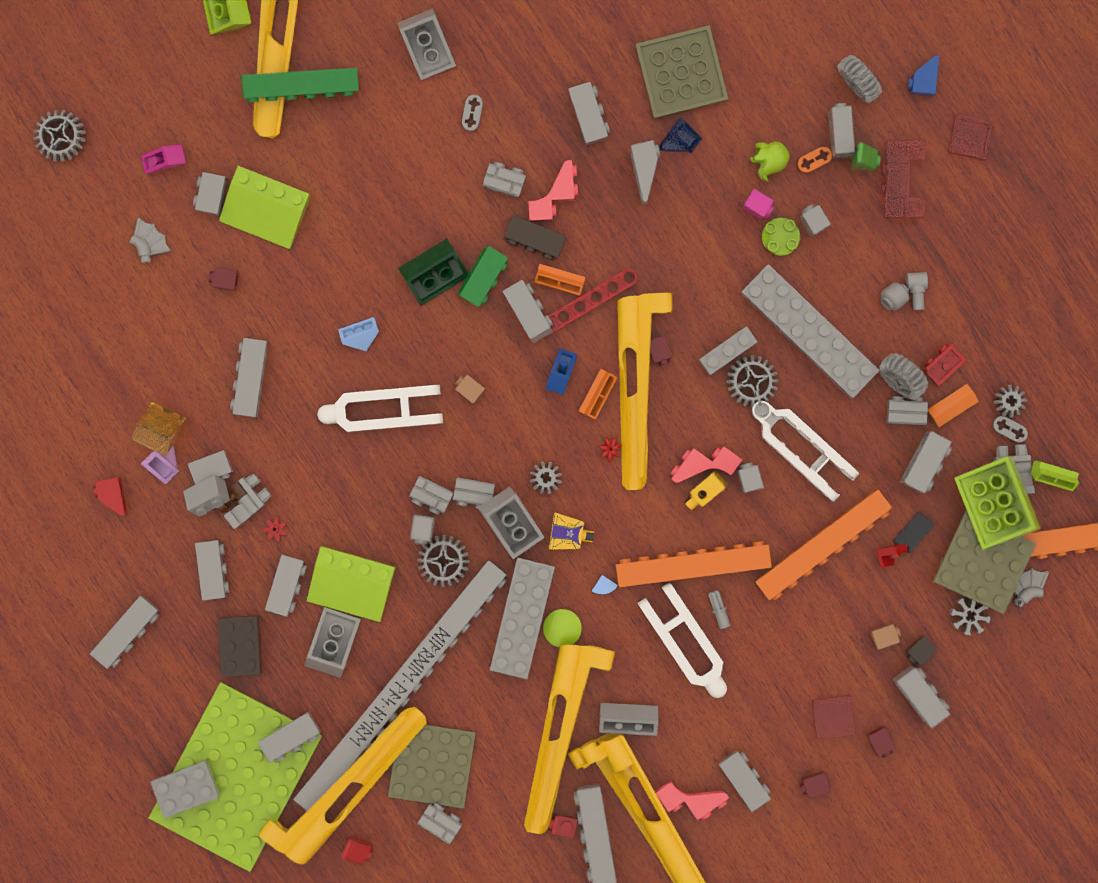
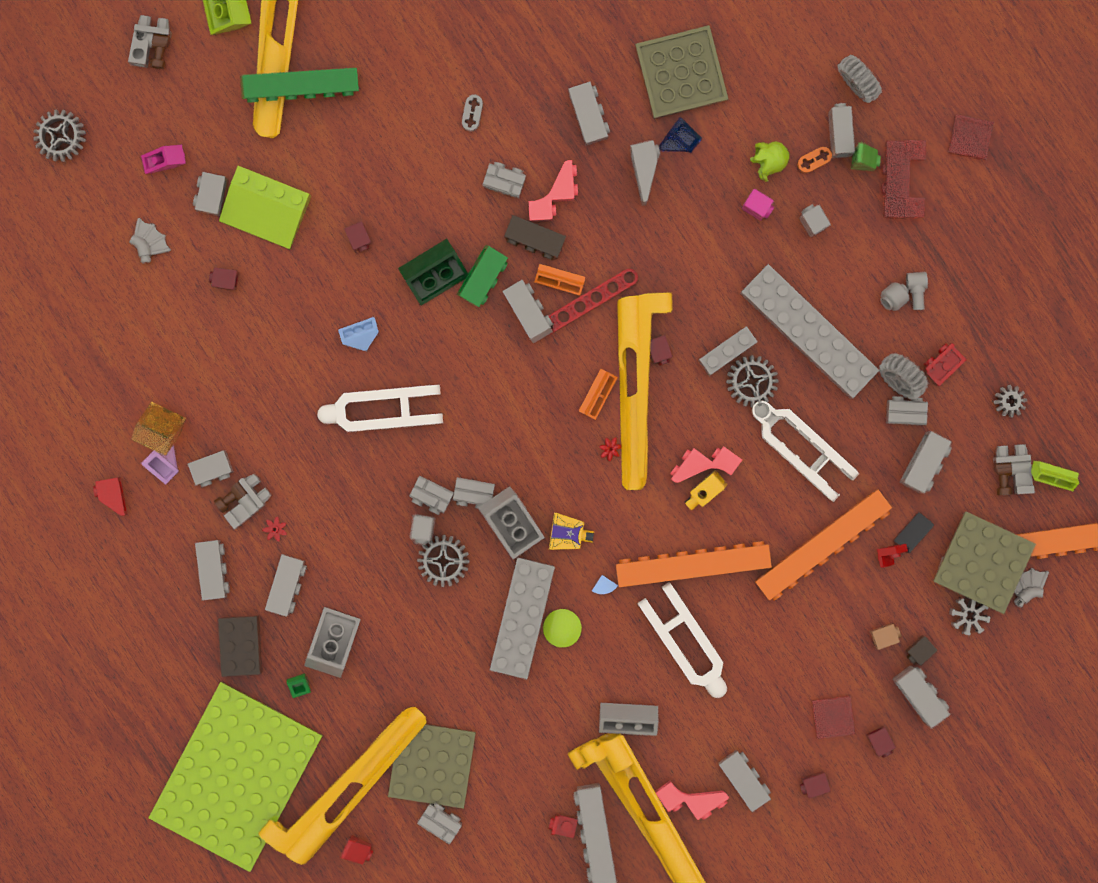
light grey brick [90,595,160,669] -> none
light grey brick [151,759,221,818] -> none
light grey brick [183,475,230,517] -> none
light grey brick [230,338,268,418] -> none
light grey brick [258,711,321,763] -> none
light grey brick [293,560,507,811] -> none
lime slope [307,546,396,622] -> none
light grey slope [398,8,456,80] -> none
medium nougat brick [455,375,486,404] -> none
yellow panel [524,645,615,834] -> none
light grey gear [530,462,562,494] -> none
blue slope [545,348,577,395] -> none
light grey axle [708,590,731,629] -> none
light grey brick [736,463,764,493] -> none
lime dish [762,218,800,256] -> none
blue slope [908,55,939,97] -> none
orange piece [928,384,979,427] -> none
lime slope [954,456,1041,550] -> none
light grey beam [992,416,1028,442] -> none
none -> light grey hips [128,15,171,69]
none -> green brick [286,673,311,698]
none -> dark red brick [344,221,372,253]

